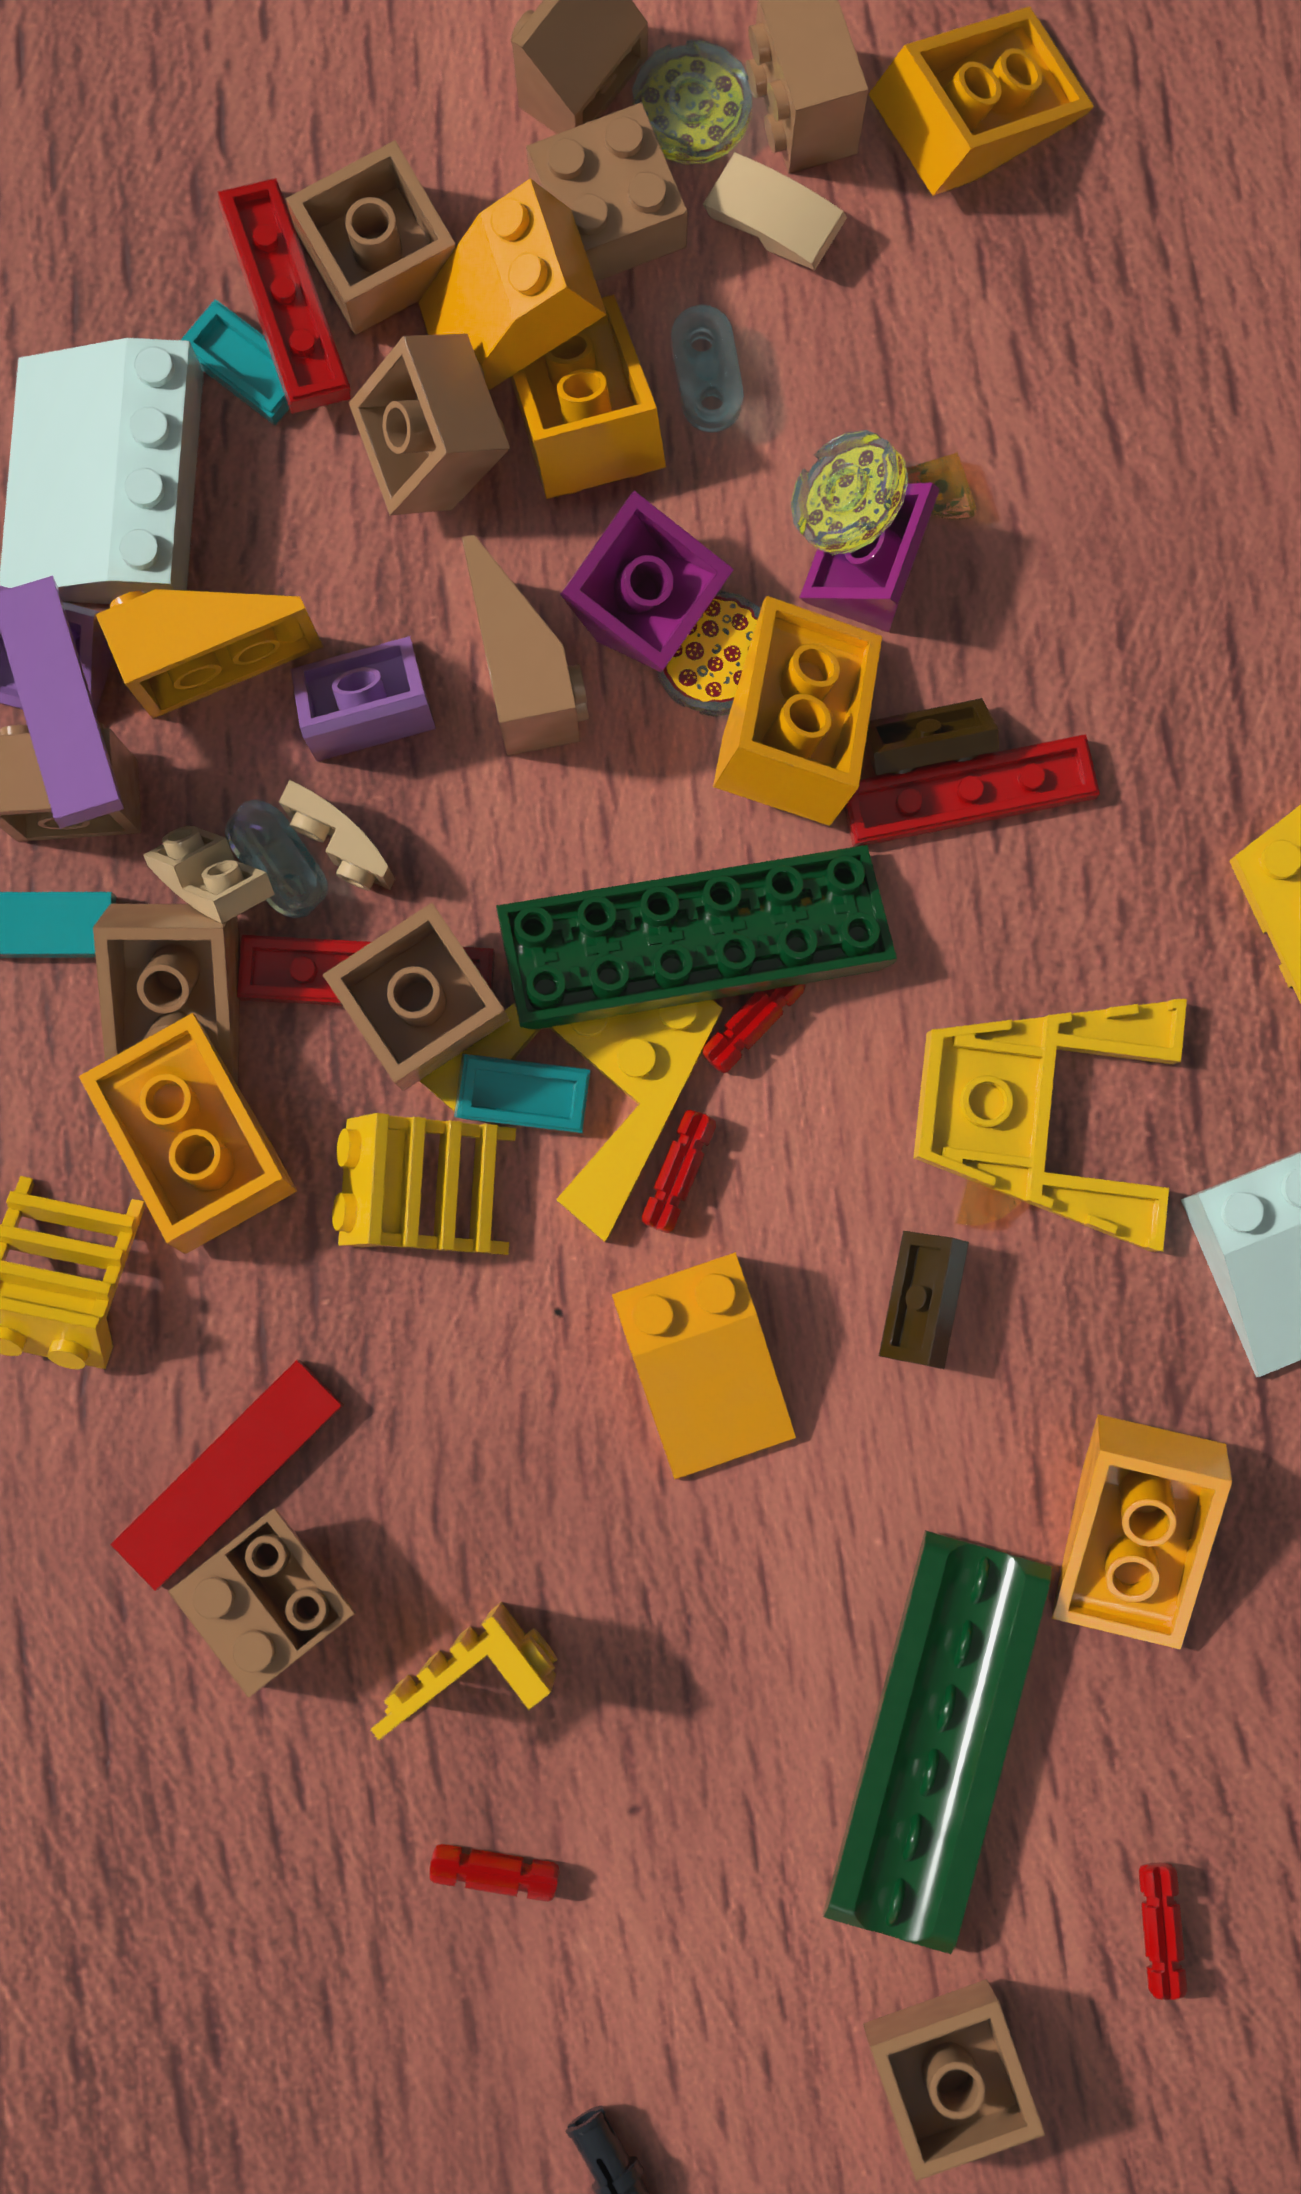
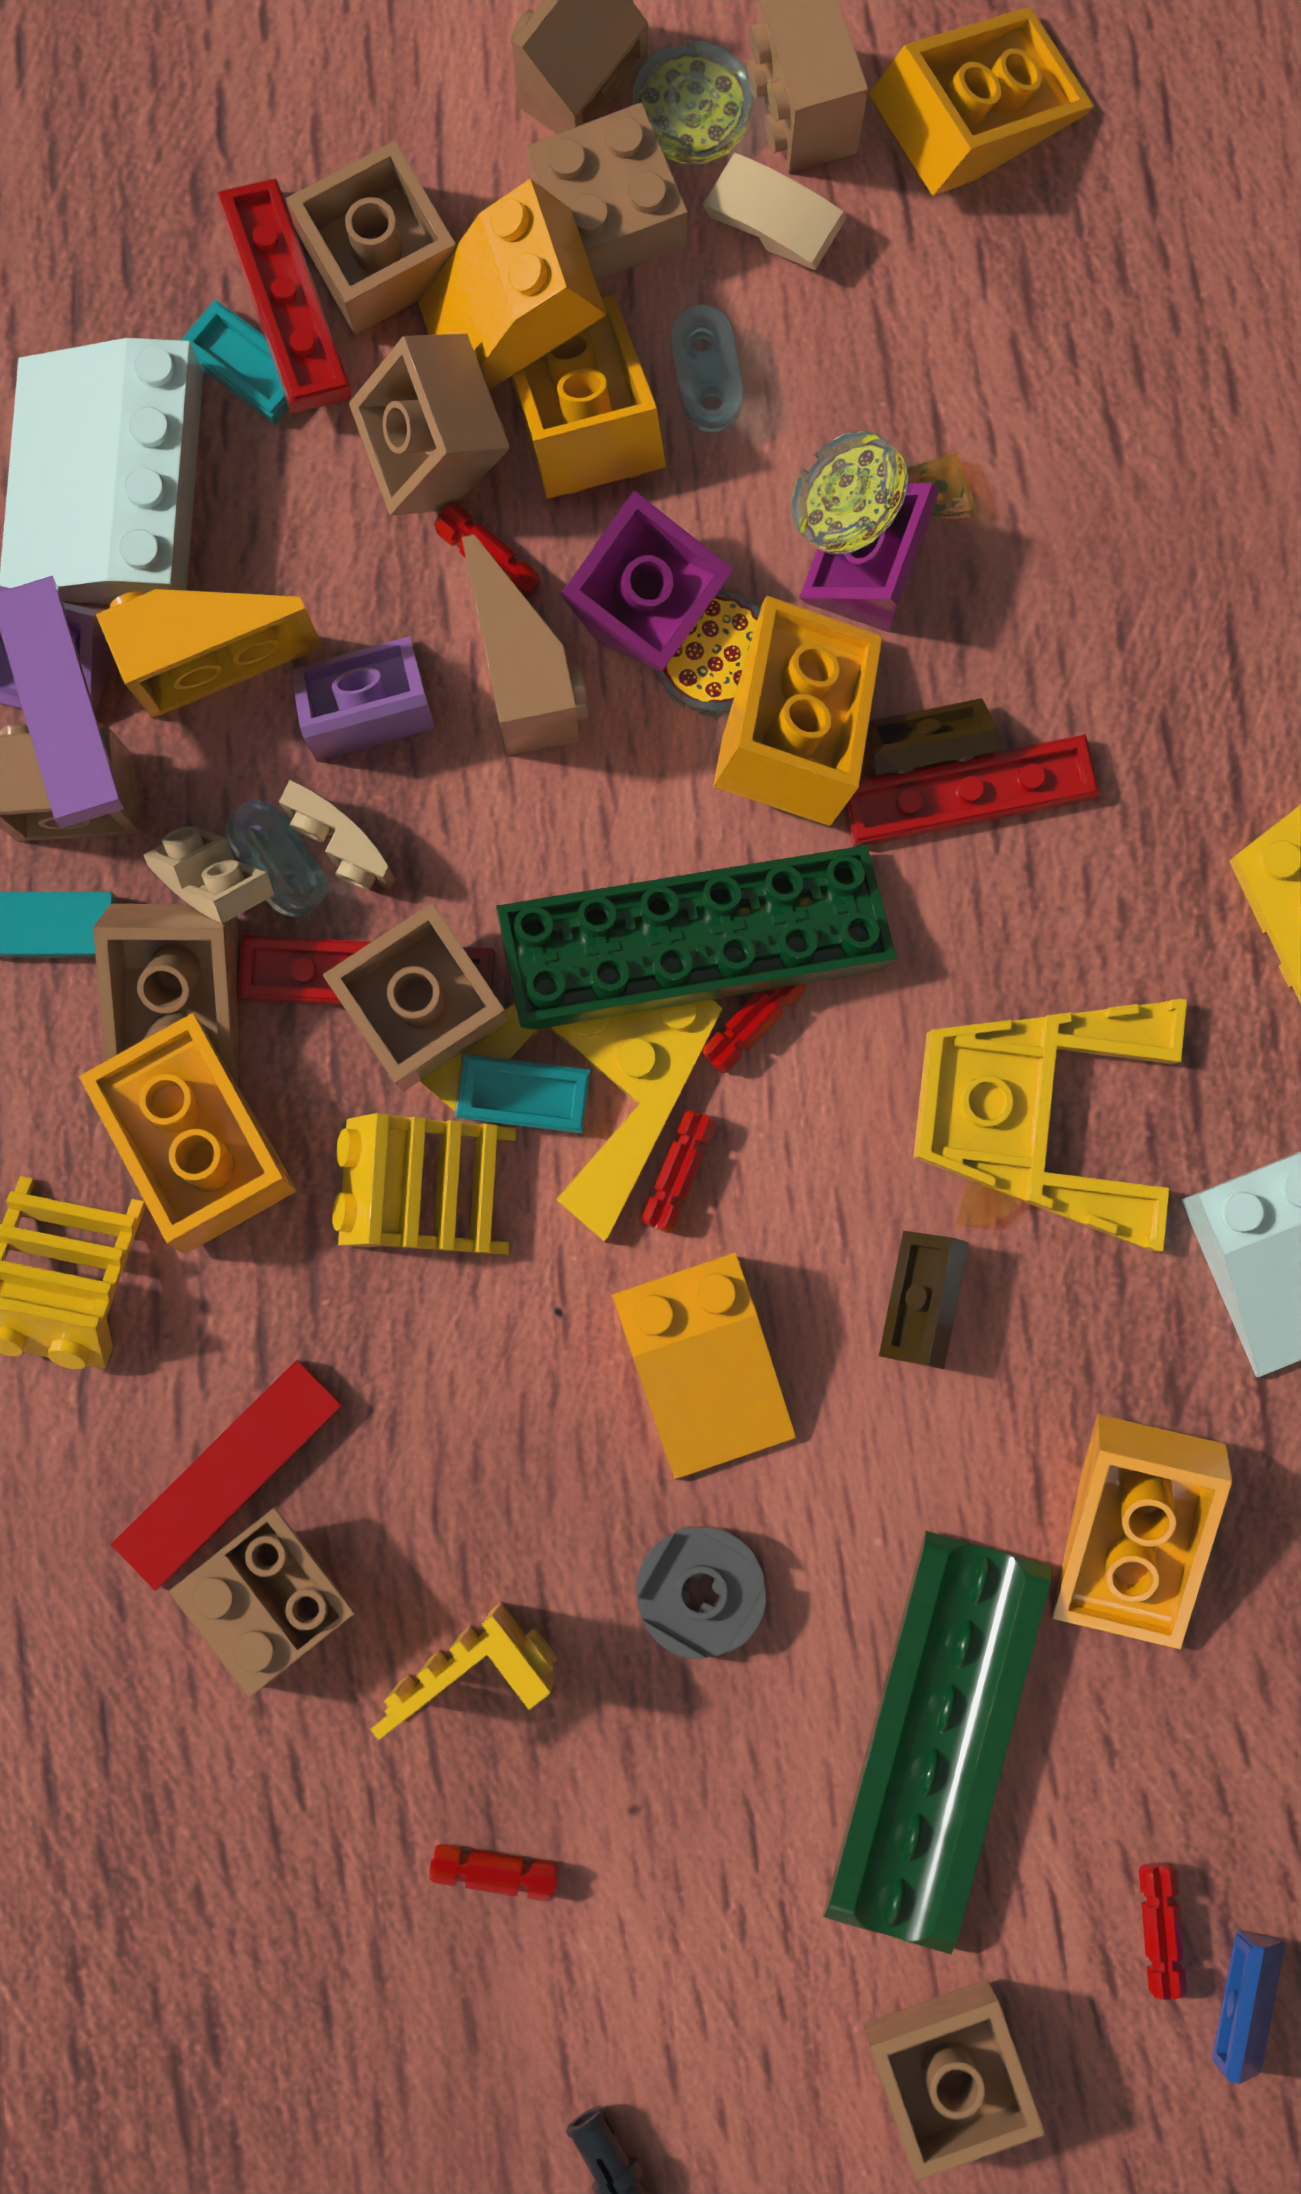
none -> red axle [434,503,541,600]
none -> dark grey plate [636,1525,766,1659]
none -> blue slope [1212,1929,1285,2084]

